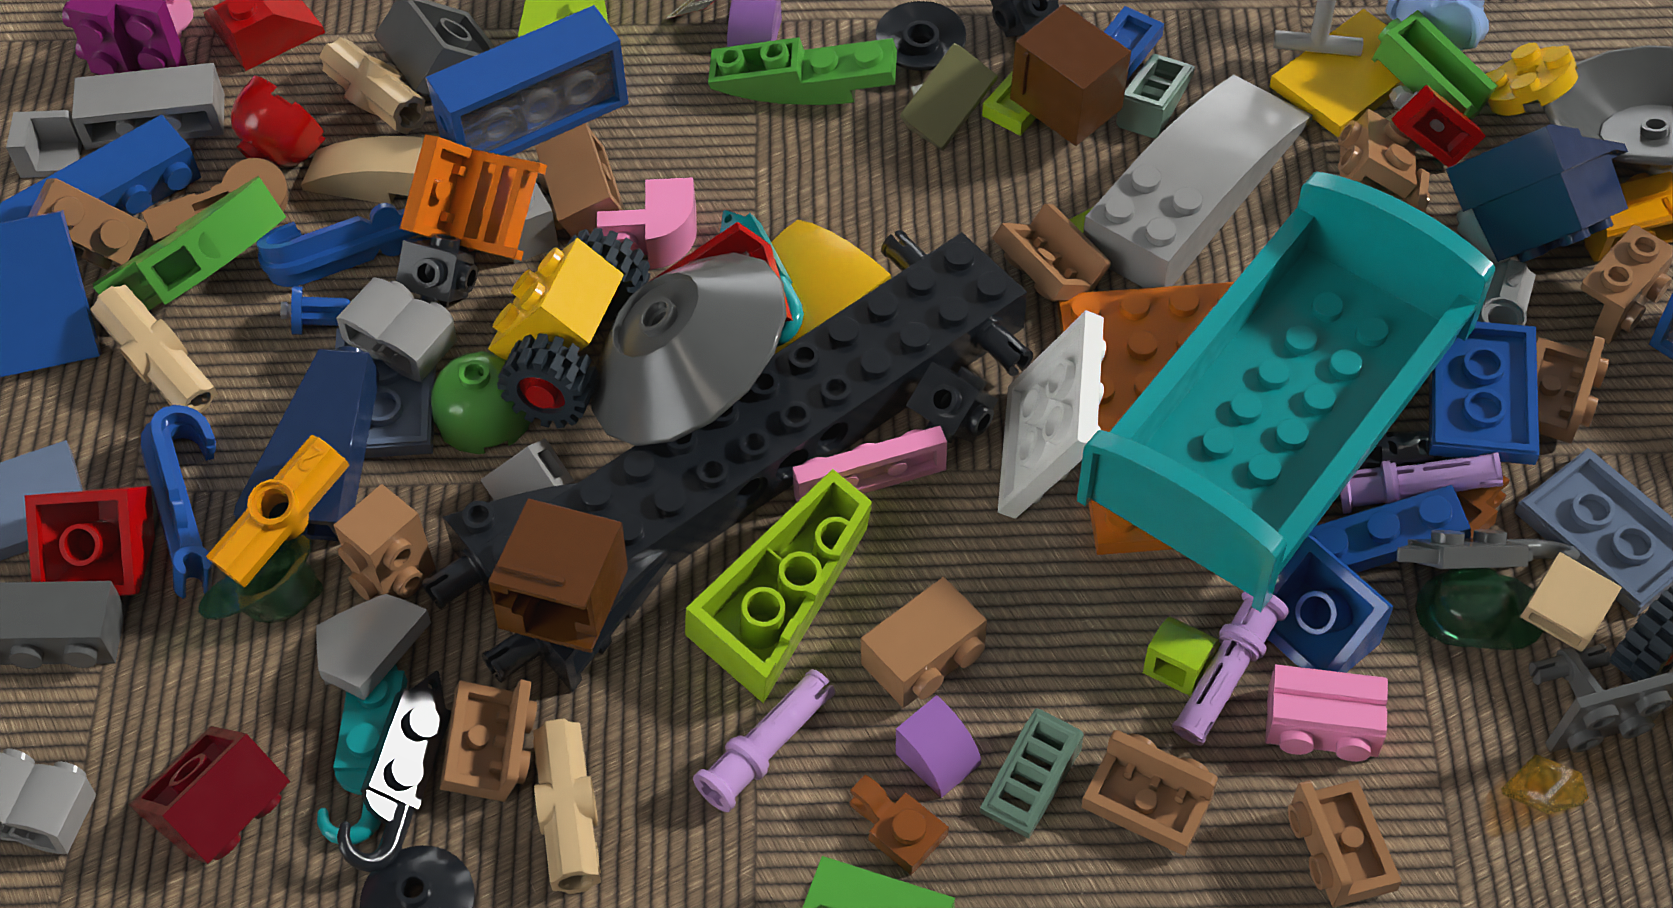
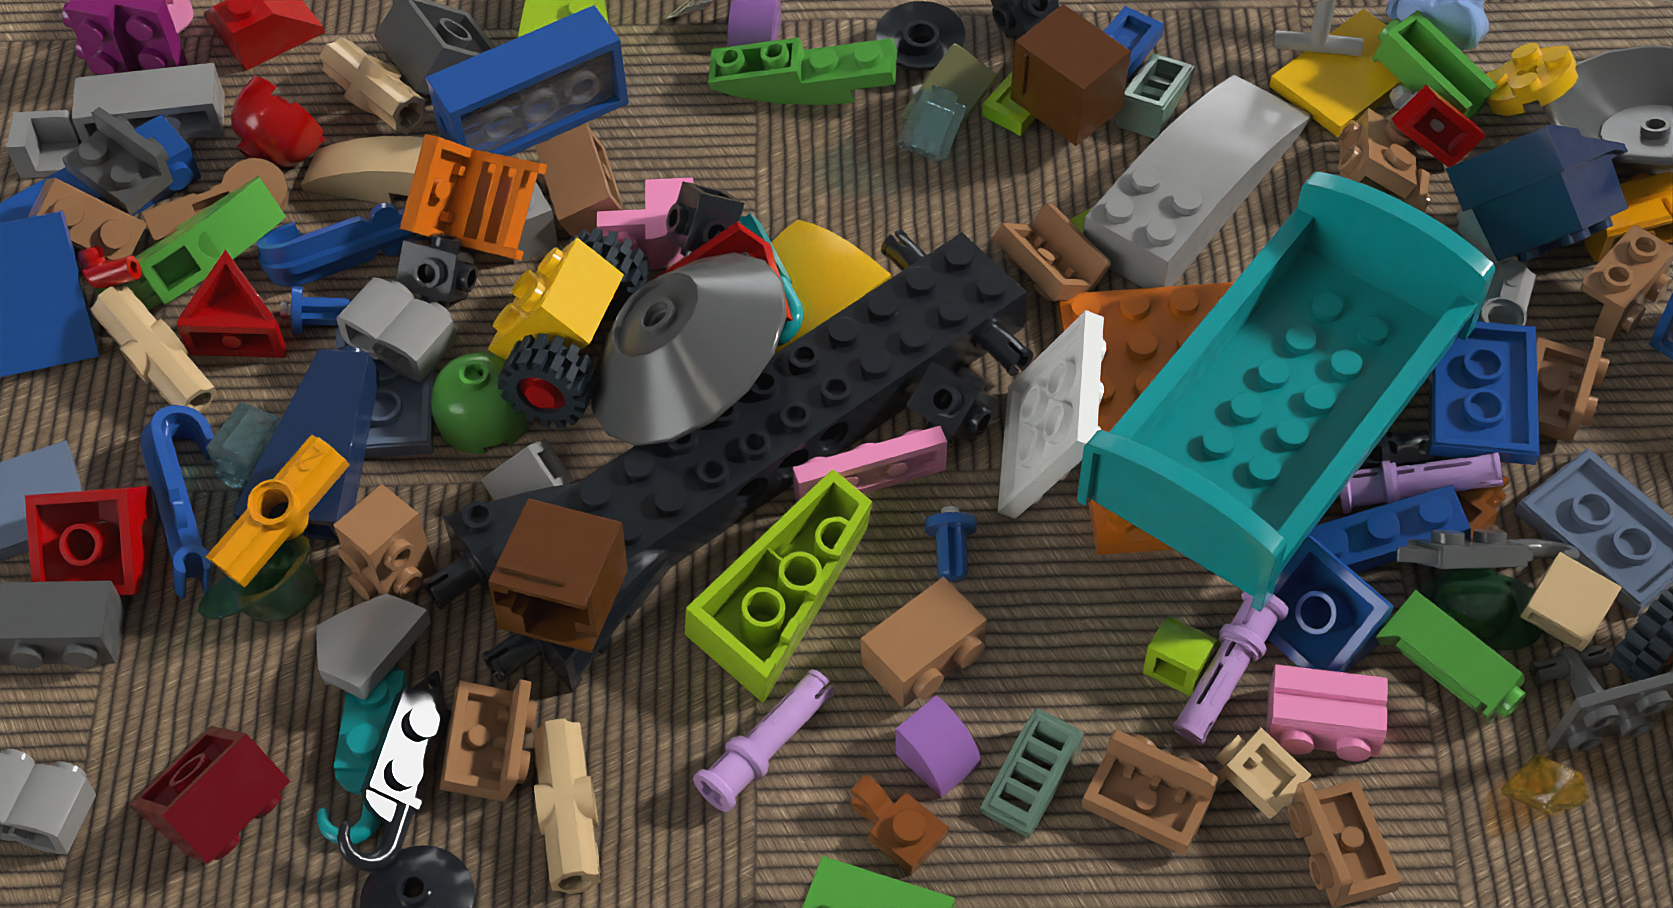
none -> dark grey bracket [62,107,174,216]
none -> red arm [76,246,142,289]
none -> red slope [177,249,287,358]
none -> clear light blue brick [206,402,282,489]
none -> black brick [666,181,745,257]
none -> clear light blue brick [895,85,967,163]
none -> blue piece [925,506,977,582]
none -> tan bracket [1215,728,1311,819]
none -> bright green window [1376,590,1526,724]

